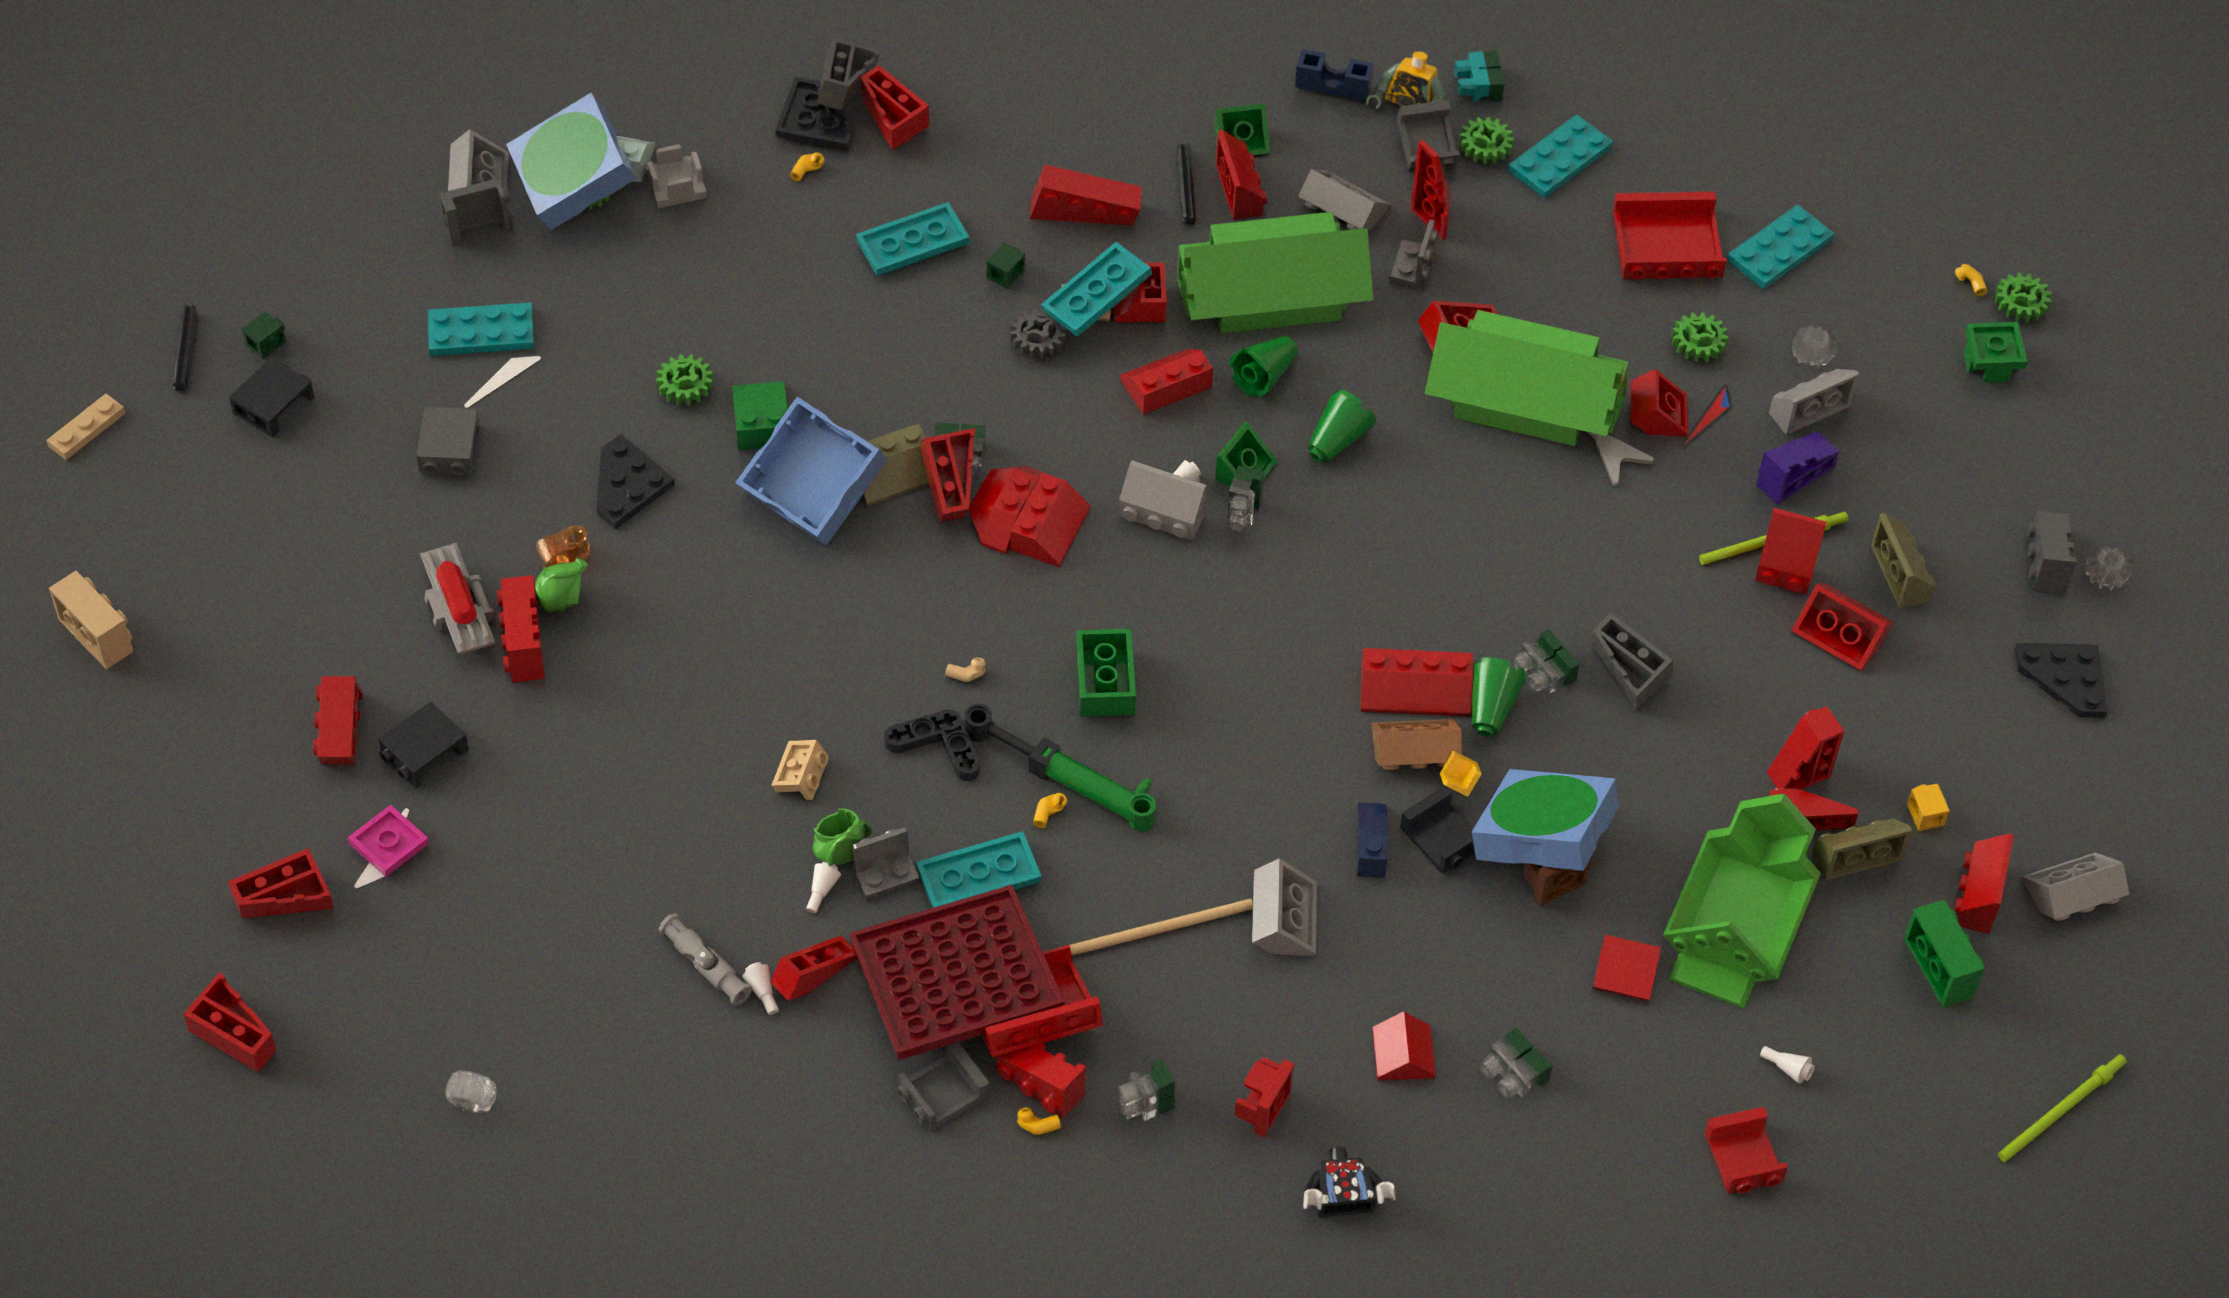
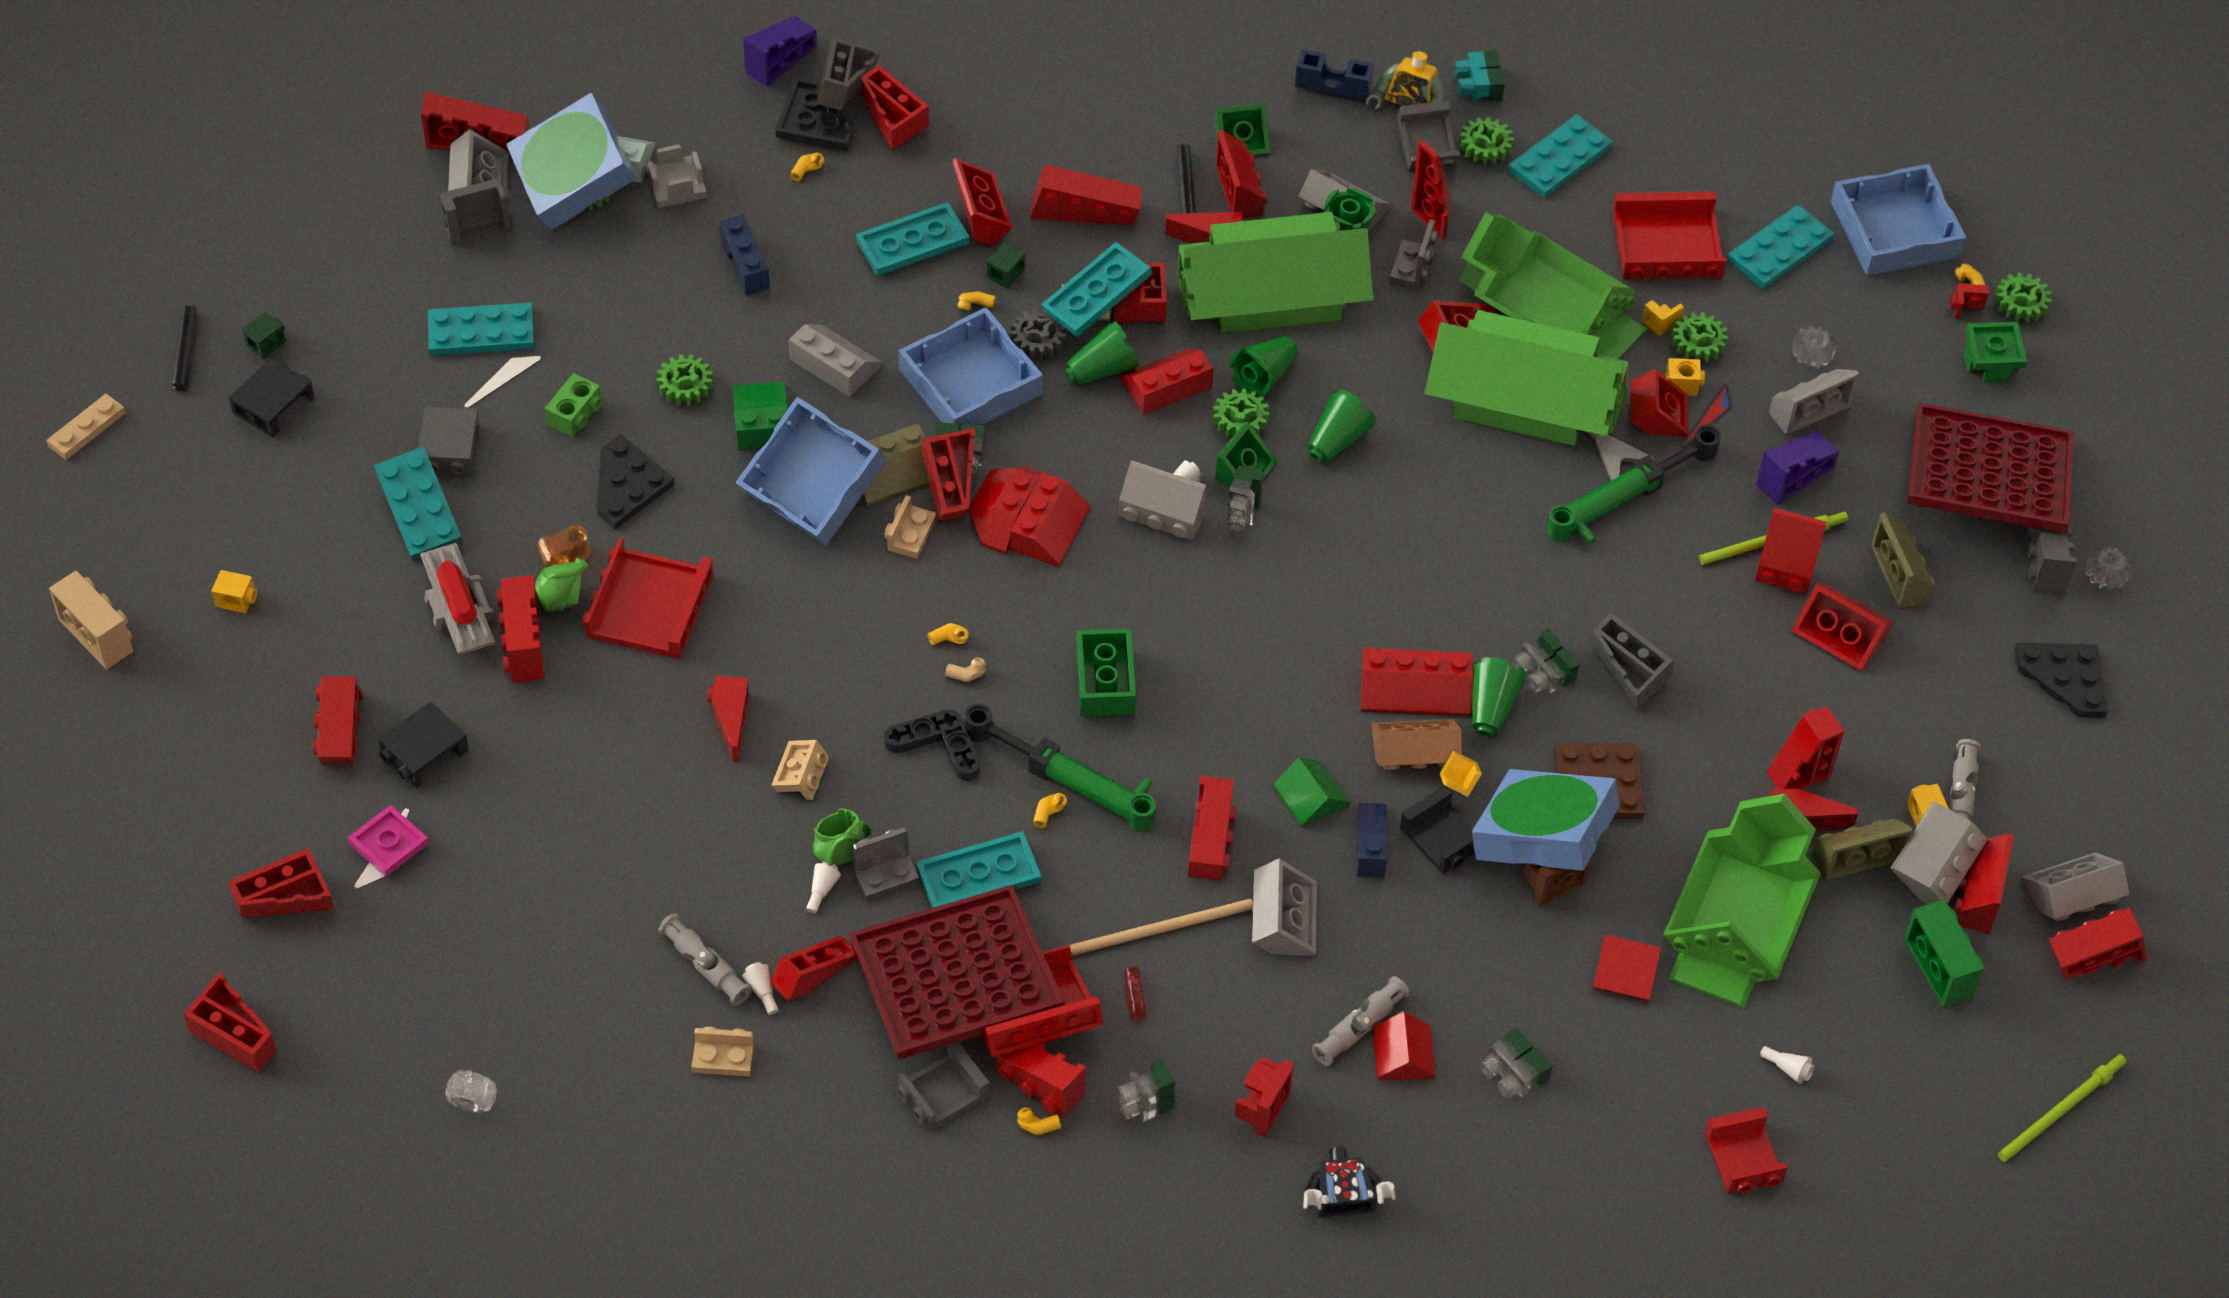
none -> yellow brick [211,570,257,614]
none -> teal plate [373,446,463,560]
none -> red wedge [421,92,530,153]
none -> bright green brick [544,373,602,437]
none -> red panel [582,538,714,659]
none -> tan bracket [692,1027,754,1077]
none -> red slope [707,676,750,762]
none -> dark blue arch [719,214,770,296]
none -> dark purple wedge [743,15,817,87]
none -> light grey slope [788,324,883,397]
none -> tan bracket [884,495,937,559]
none -> medium blue tile [898,307,1043,431]
none -> yellow arm [927,623,969,646]
none -> red slope [953,158,1012,247]
none -> yellow arm [958,291,996,311]
none -> green cone [1064,322,1139,385]
none -> clear red axle [1124,967,1146,1021]
none -> red slope [1165,212,1242,244]
none -> red wedge [1188,775,1237,881]
none -> bright green gear [1212,388,1269,438]
none -> green slope [1273,757,1350,828]
none -> light grey piece [1312,976,1409,1066]
none -> green cone [1324,188,1376,231]
none -> bright green panel [1458,212,1649,359]
none -> green piece [1547,425,1721,543]
none -> reddish brown plate [1554,743,1644,819]
none -> yellow panel [1642,300,1685,337]
none -> yellow brick [1666,358,1705,396]
none -> medium blue tile [1831,164,1966,276]
none -> light grey slope [1891,802,1988,904]
none -> dark red plate [1907,403,2074,533]
none -> light grey piece [1948,739,1981,821]
none -> red bracket [1949,283,1989,319]
none -> red wedge [2049,908,2148,979]

